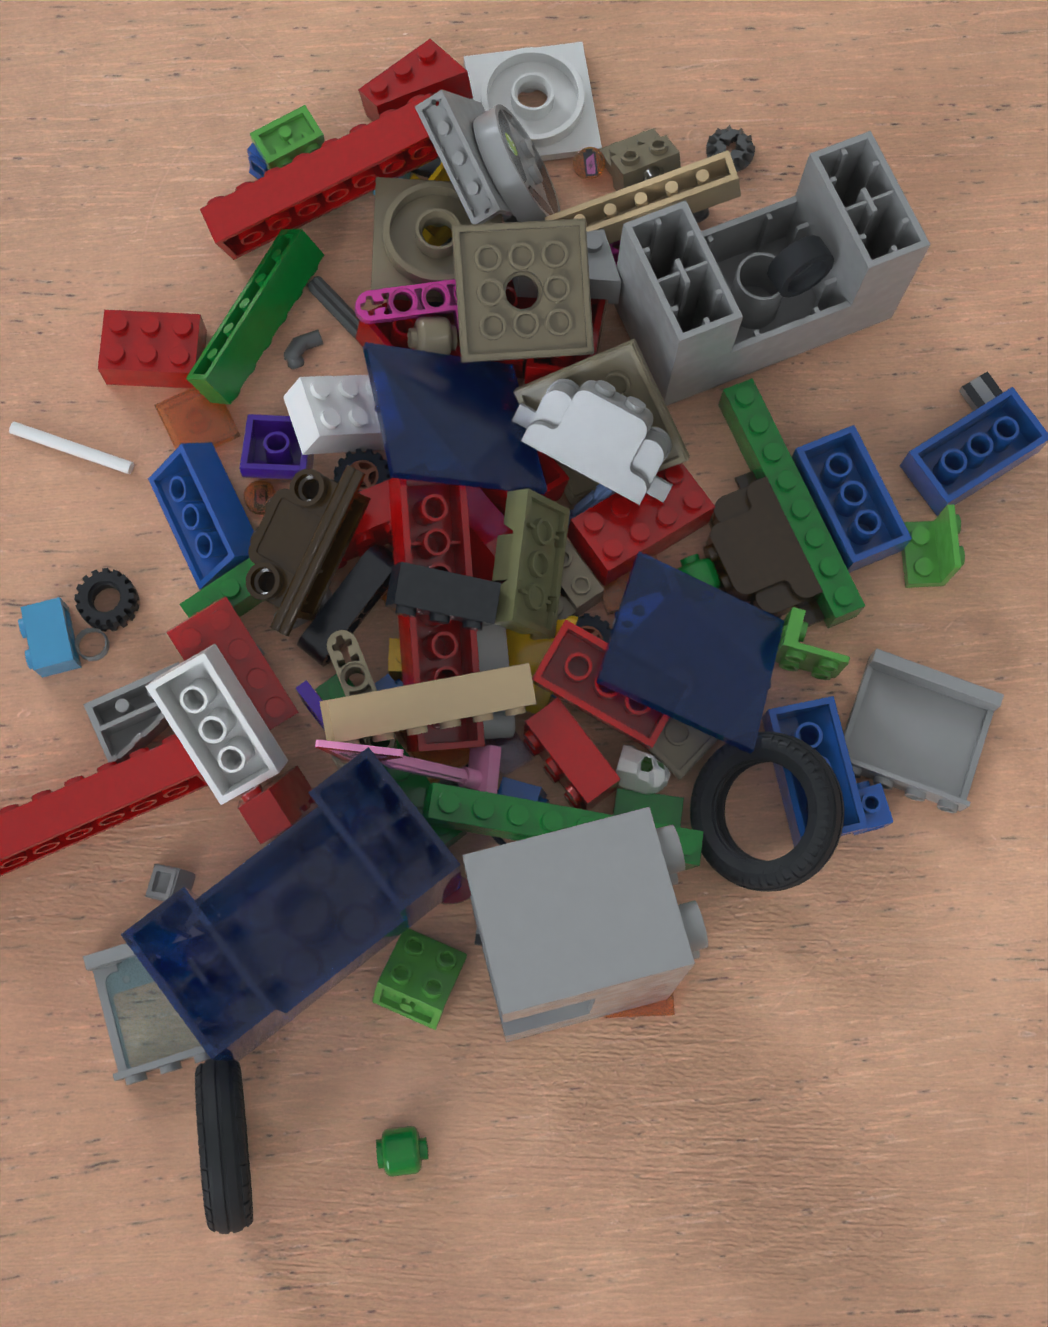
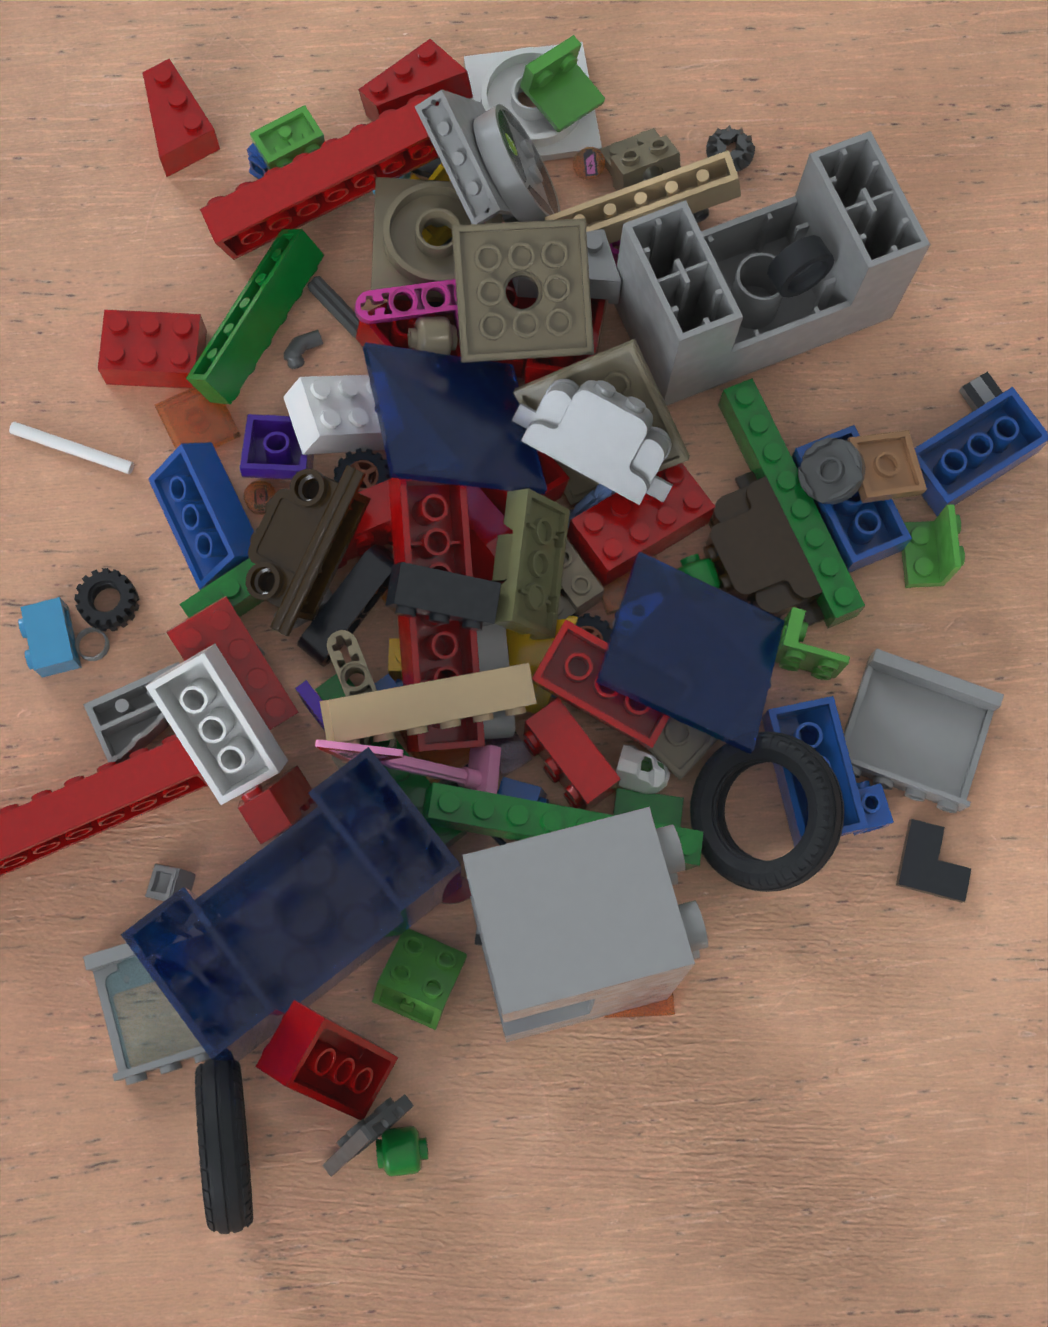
none -> red wedge [142,58,220,177]
none -> red brick [255,1000,399,1120]
none -> dark grey wing [322,1095,414,1177]
none -> bright green bracket [520,35,605,132]
none -> dark grey tile [798,438,866,504]
none -> medium nougat plate [847,430,927,503]
none -> black tile [896,819,971,903]

